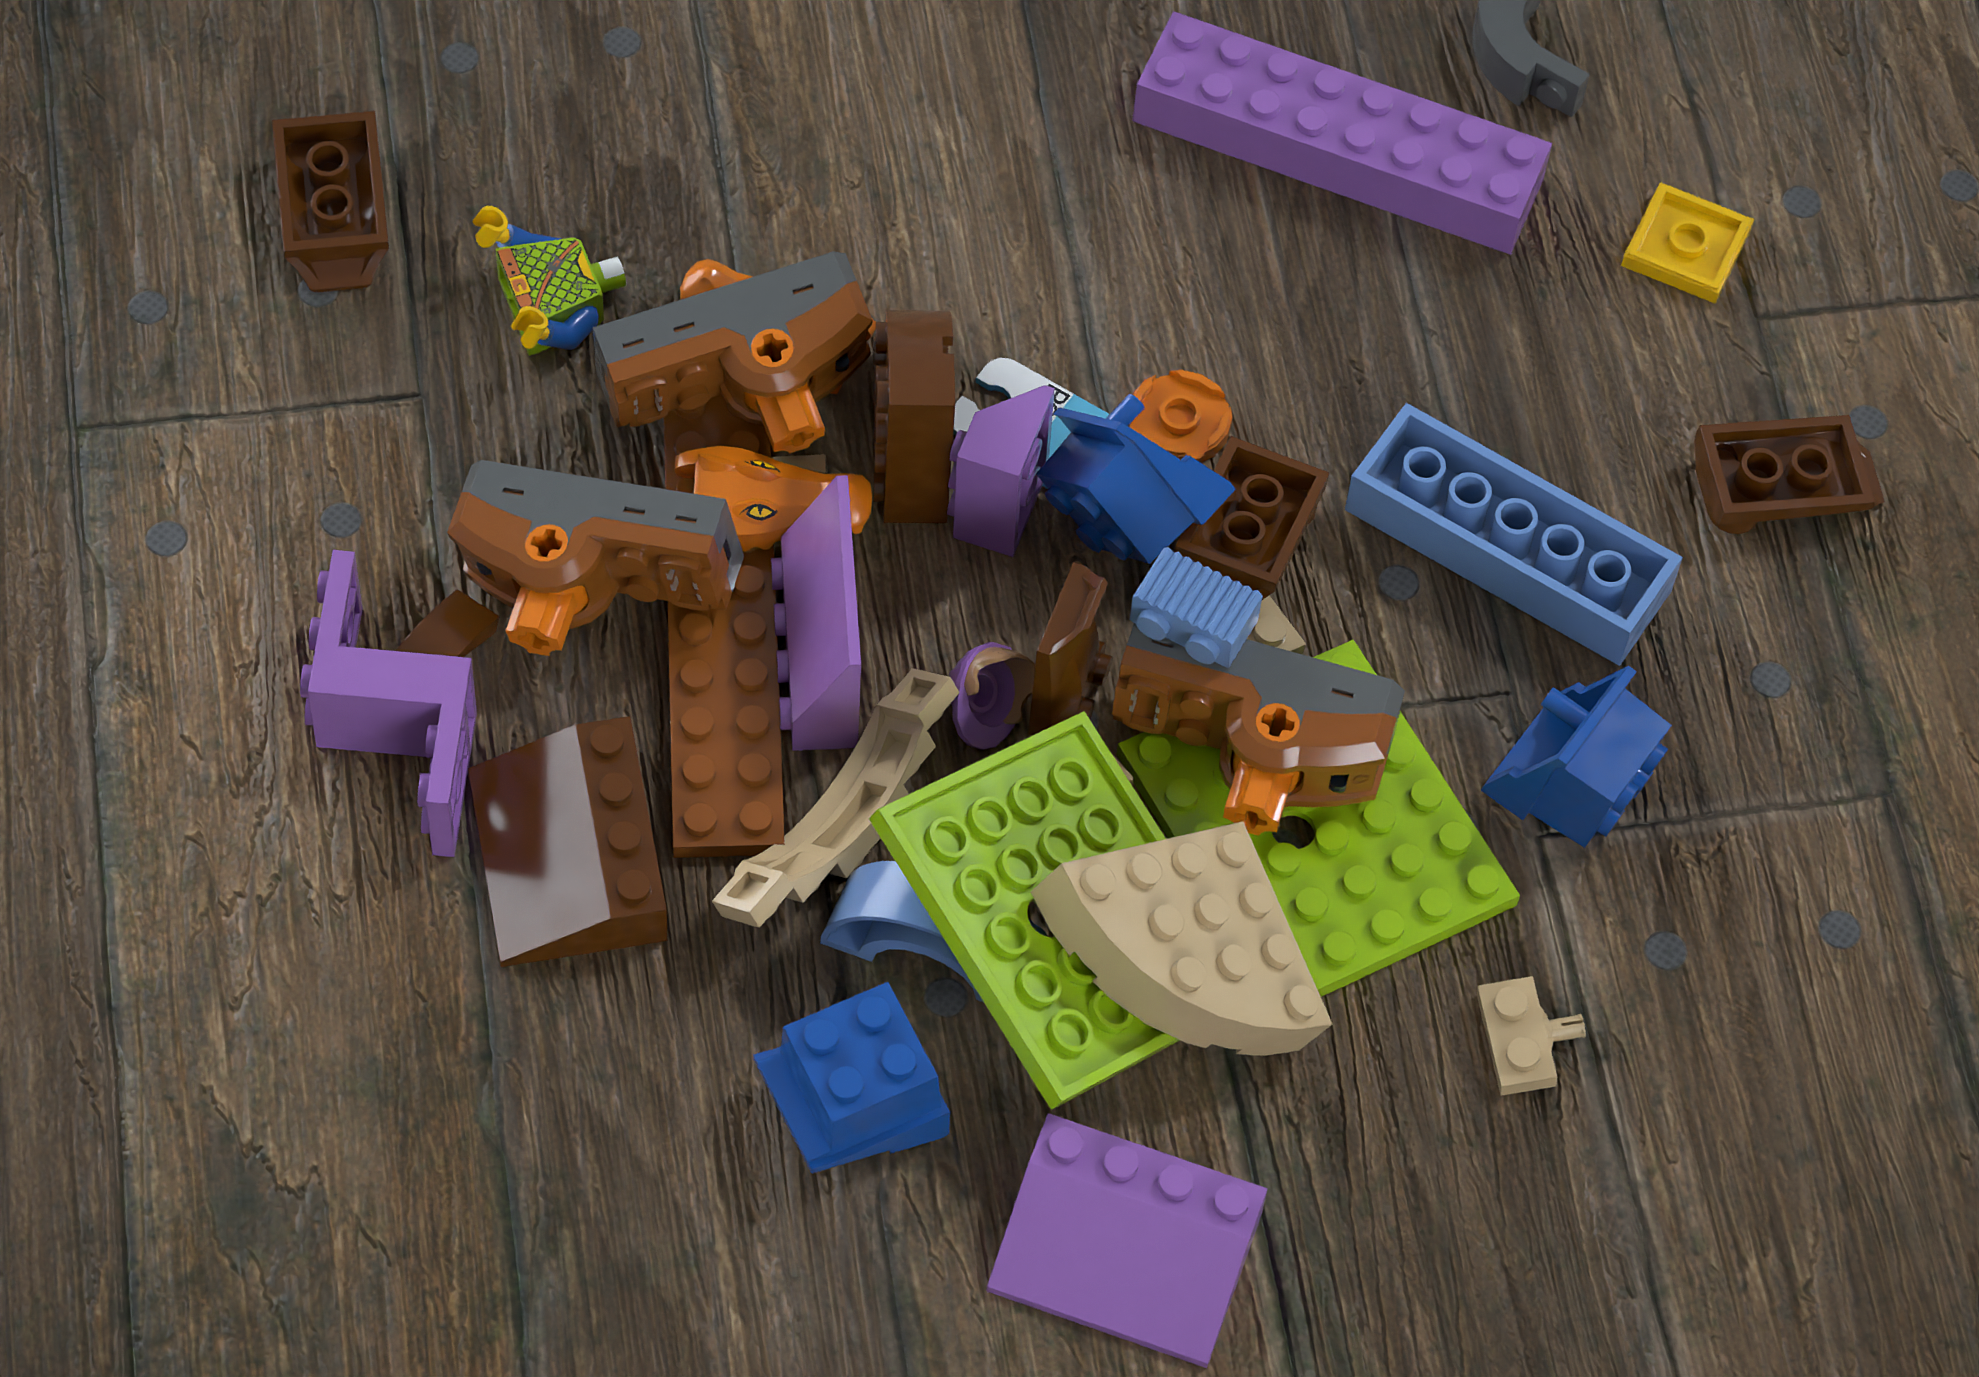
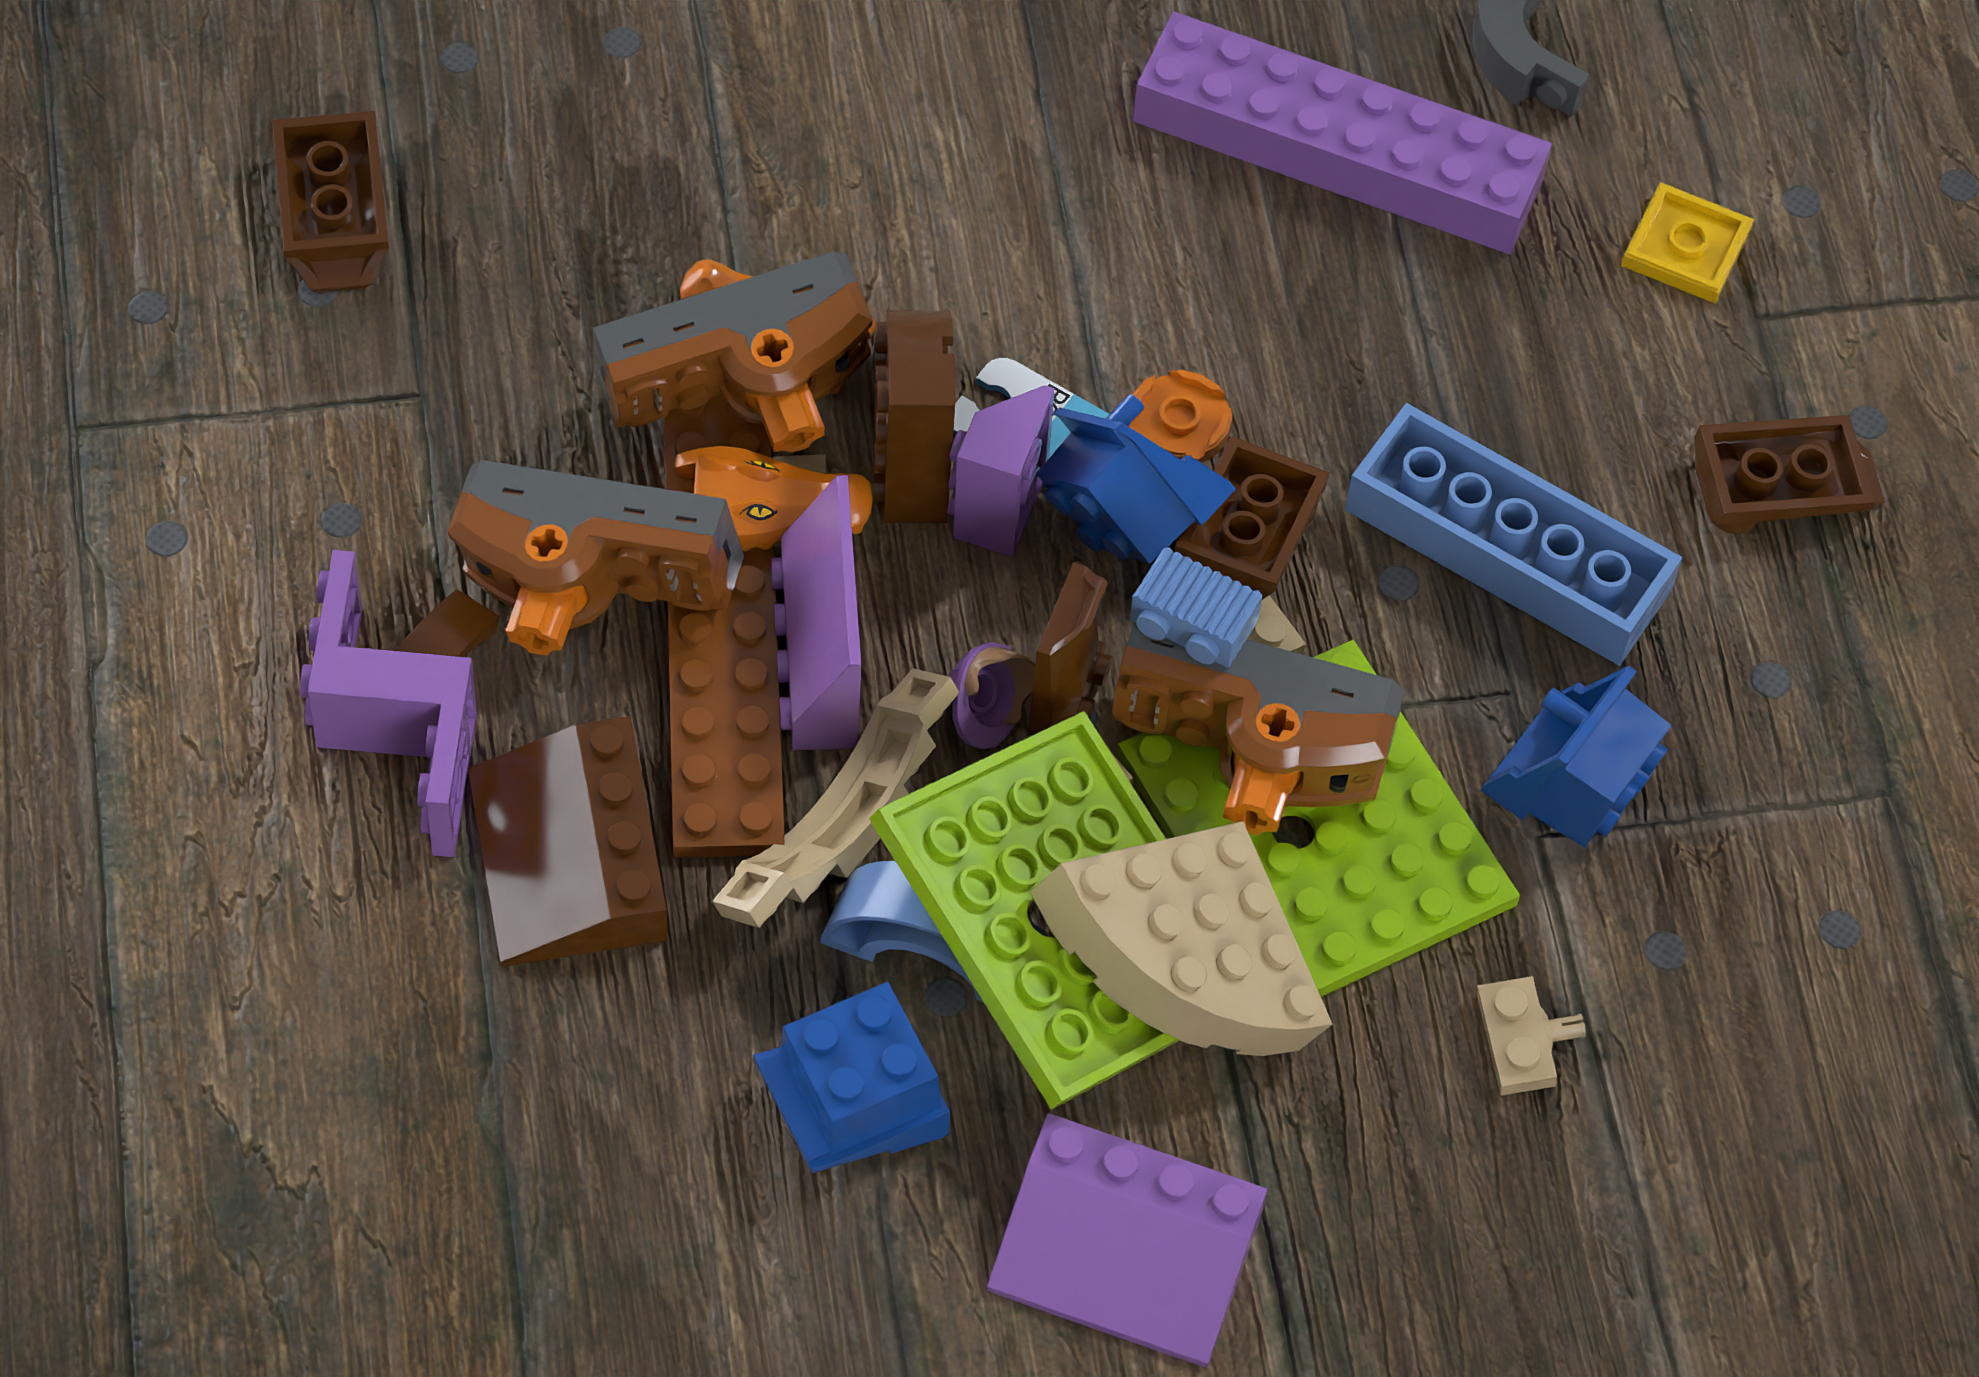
torso [473,206,626,356] -> none

